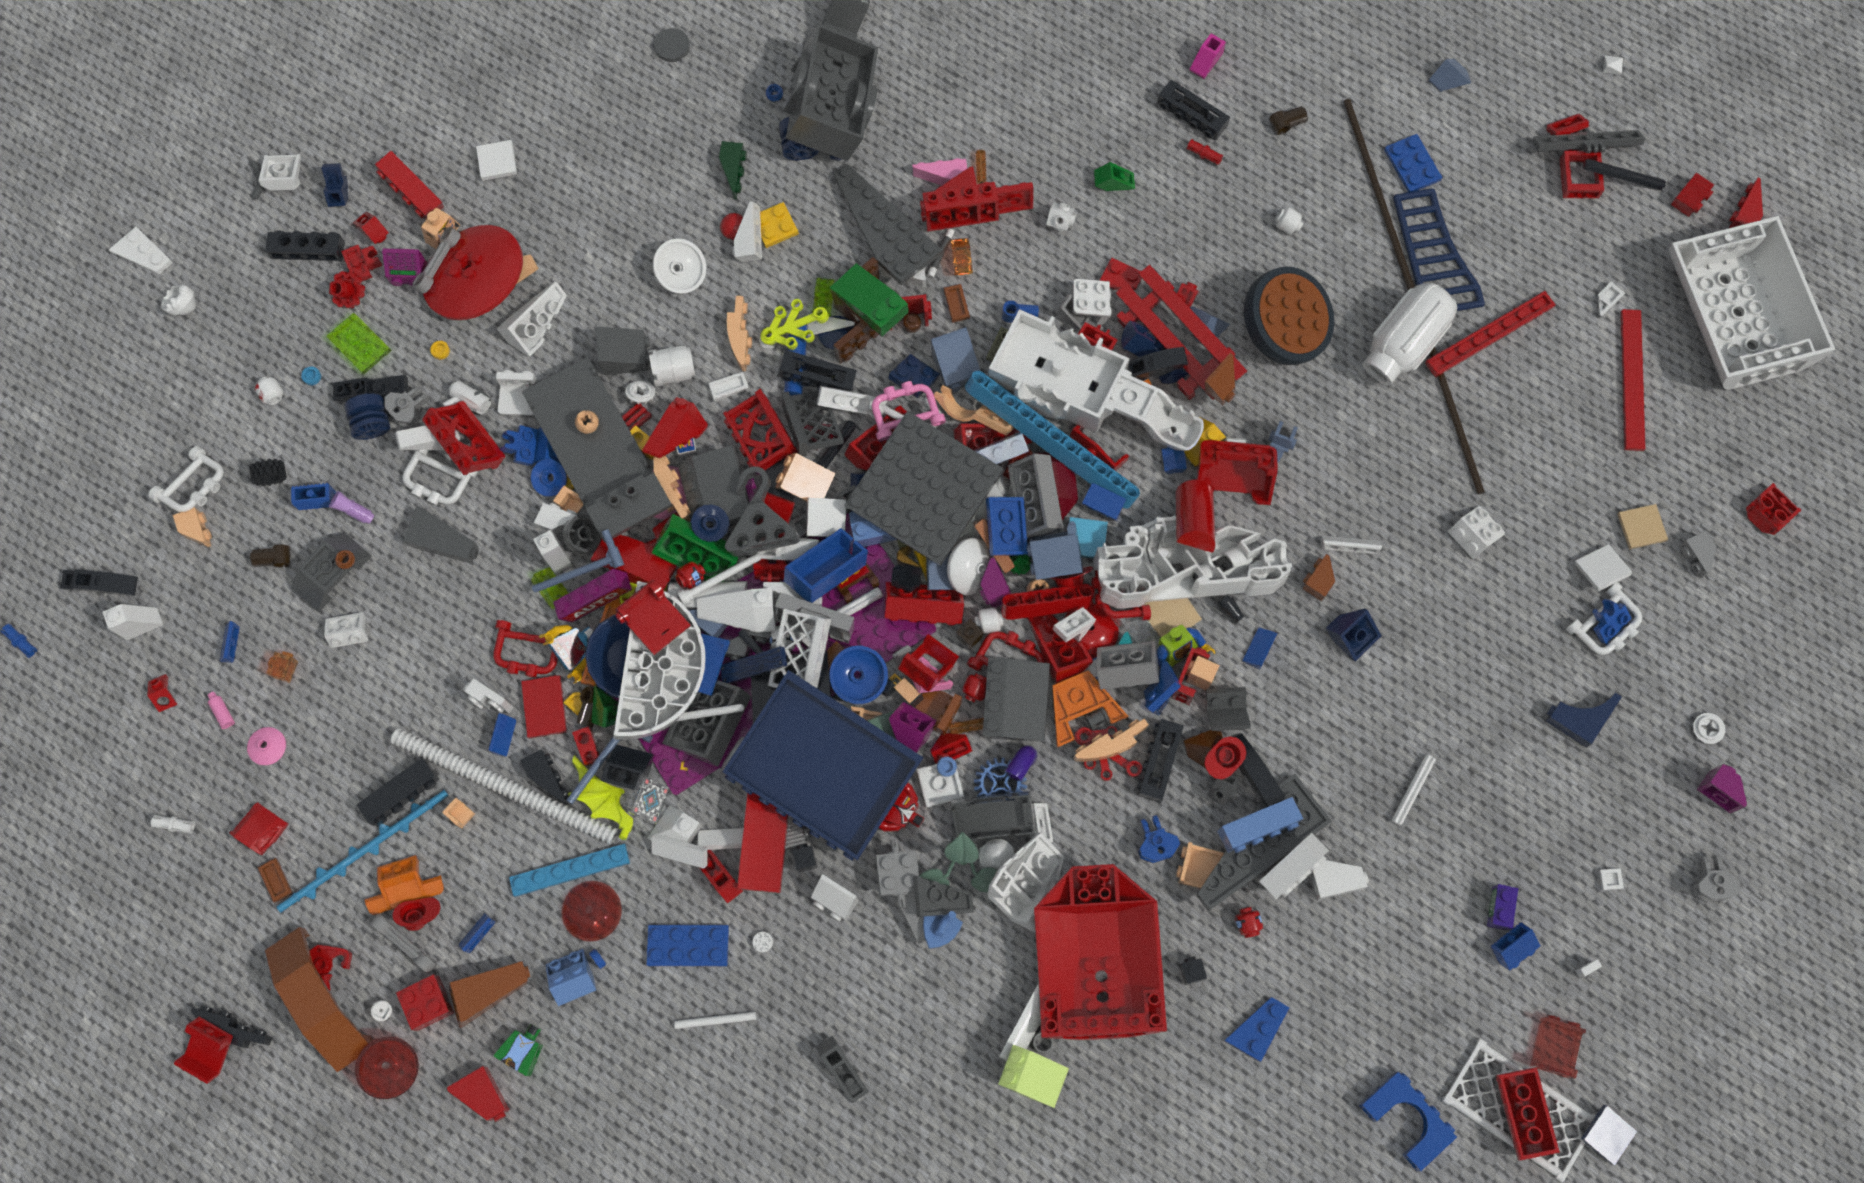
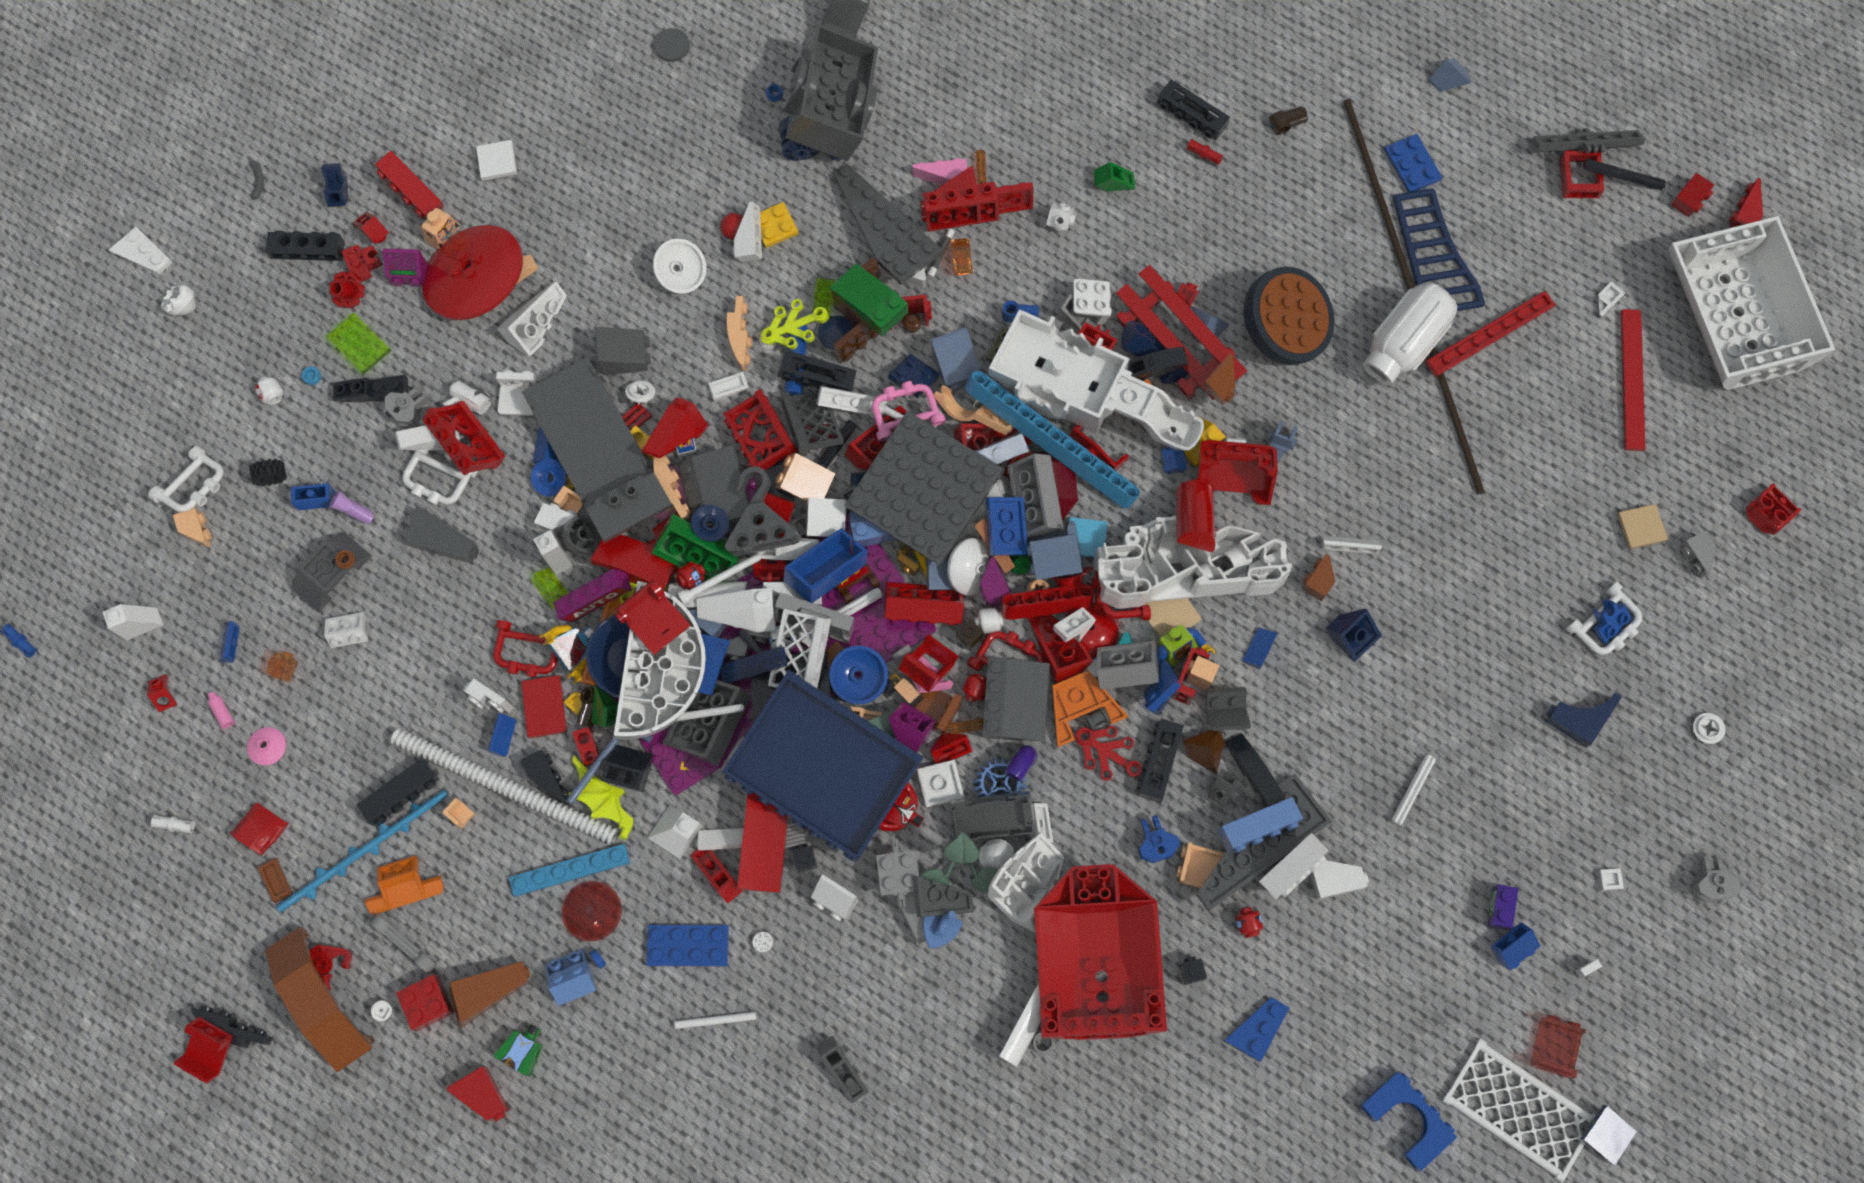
black slope [60,569,138,596] -> none
dark brown piece [250,544,290,568] -> none
white slope [259,154,301,191] -> none
dark blue wheel [344,394,390,440] -> none
clear red dish [355,1036,419,1099] -> none
red piece [392,897,441,931] -> none
light grey piece [413,227,460,294] -> none
yellow tile [430,341,450,360] -> none
blue slope [459,913,495,953] -> none
blue plate [500,425,538,466] -> none
sand blue bar [532,529,624,593] -> none
light nougat piece [575,410,599,434] -> none
clear tile [626,774,670,825] -> none
white piece [649,346,695,387] -> none
white tile [651,834,707,869] -> none
dark green slope [719,141,747,200] -> none
white sticker [808,317,855,336] -> none
black panel [891,562,922,592] -> none
medium blue tile [937,757,957,777] -> none
dark orange tile [943,284,970,323] -> none
yellowish green slope [998,1045,1069,1108] -> none
light nougat slope [1074,719,1149,762] -> none
blue panel [1082,483,1126,522] -> none
red wing [1099,258,1142,290] -> none
dark pink slope [1189,33,1226,79] -> none
red piece [1204,736,1246,780] -> none
black cone [1216,595,1244,623] -> none
white head [1274,207,1303,234] -> none
white bracket [1447,506,1505,560] -> none
red brick [1495,1067,1560,1161] -> none
red tile [1547,114,1589,135] -> none
white tile [1575,544,1632,592] -> none
white slope [1603,56,1623,75] -> none
magenta slope [1696,764,1747,814] -> none

